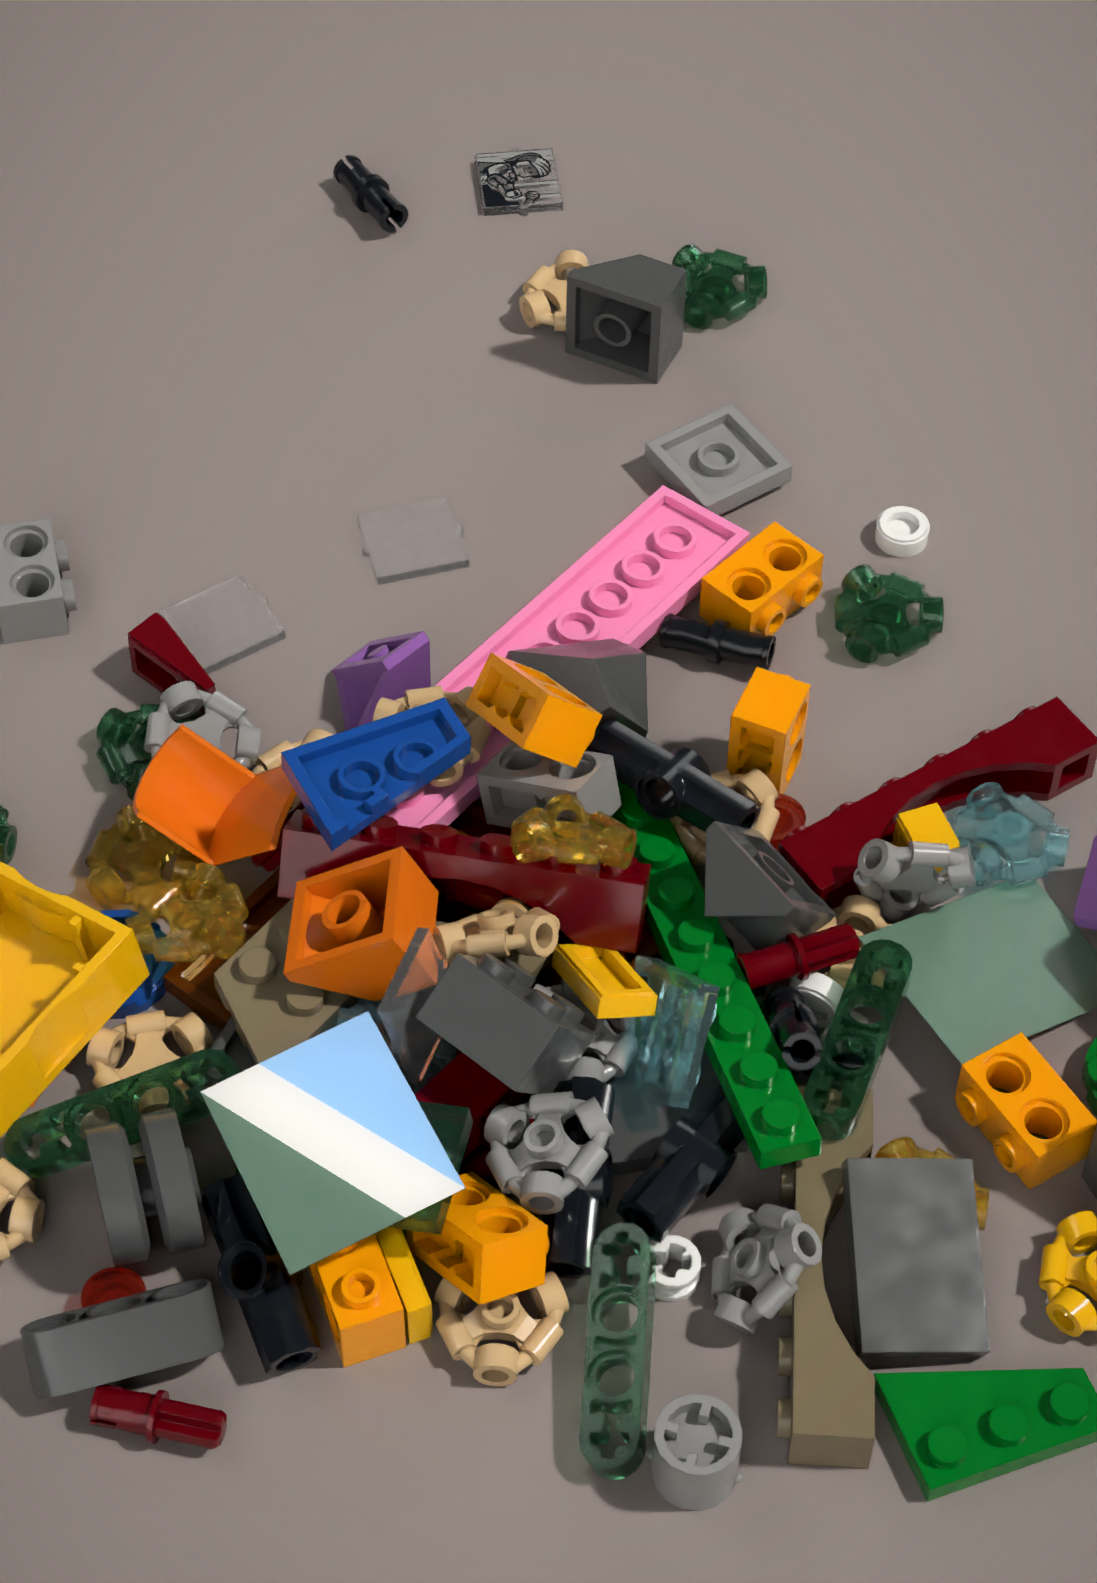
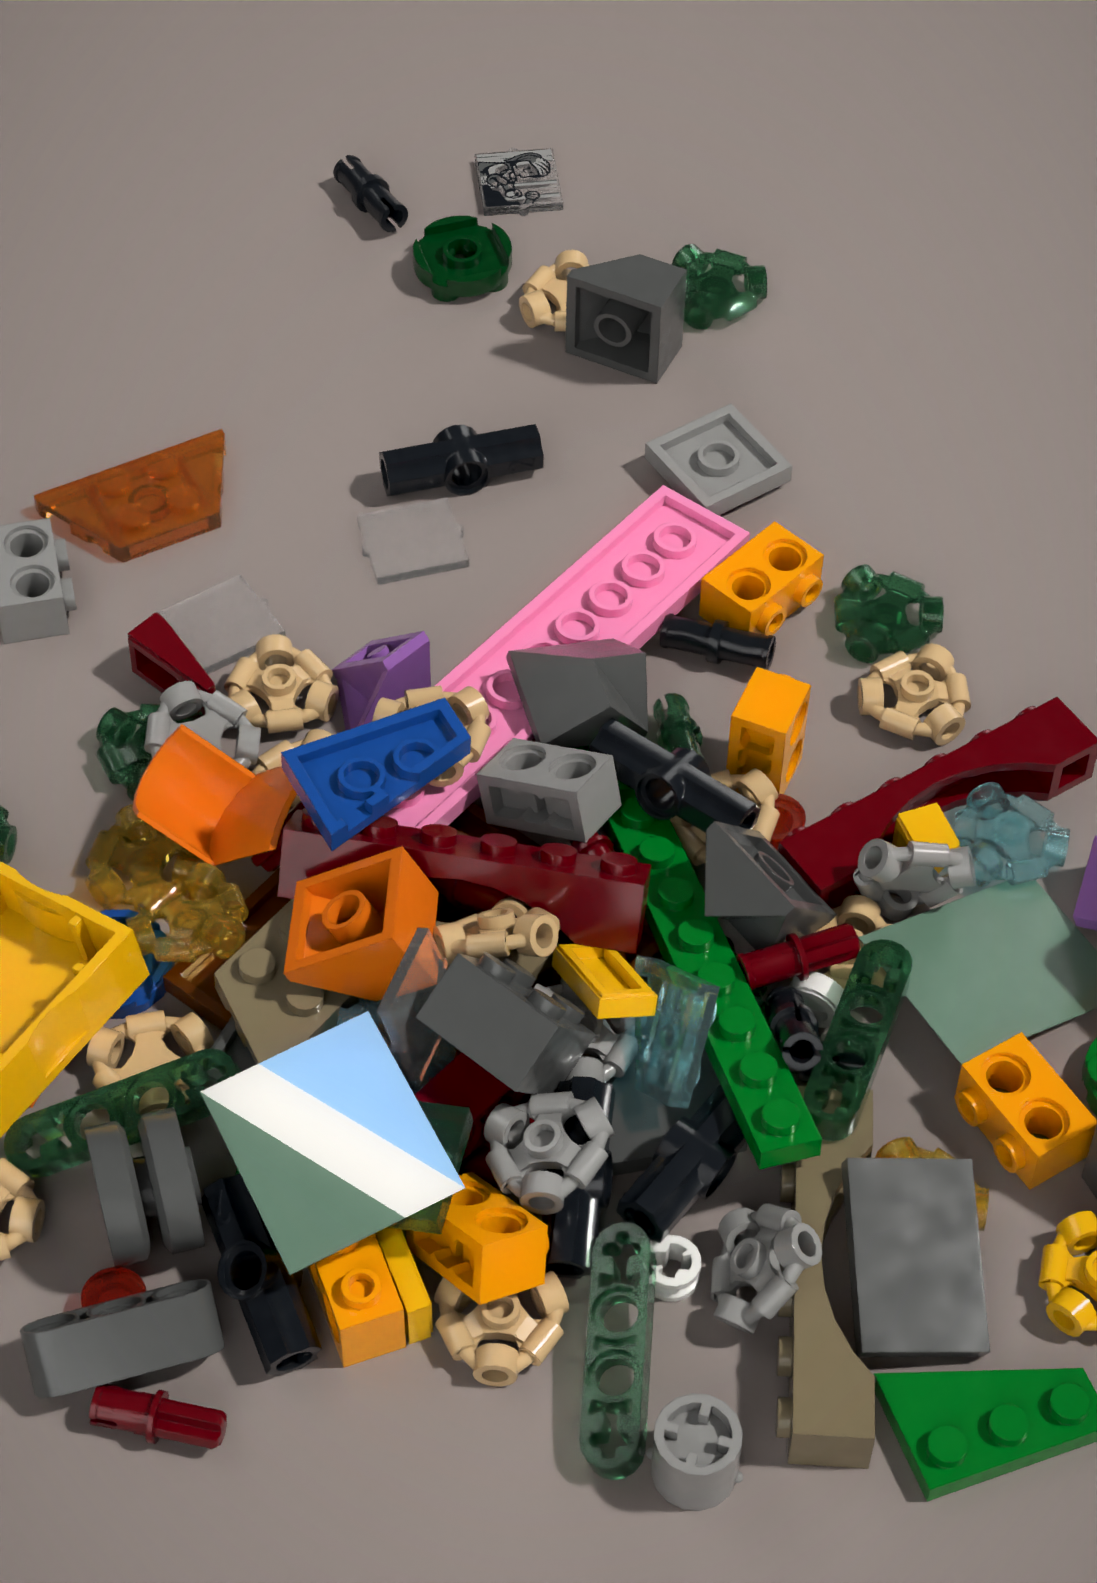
light orange brick [465,653,603,768] -> none
clear yellow piece [510,794,637,870] -> none
white tile [875,506,930,557] -> none
none -> clear orange wing [33,429,226,563]
none -> tan piece [224,634,339,734]
none -> black piece [379,424,544,496]
none -> dark green plate [413,216,512,302]
none -> clear green pin [653,693,706,762]
none -> tan piece [857,643,971,746]

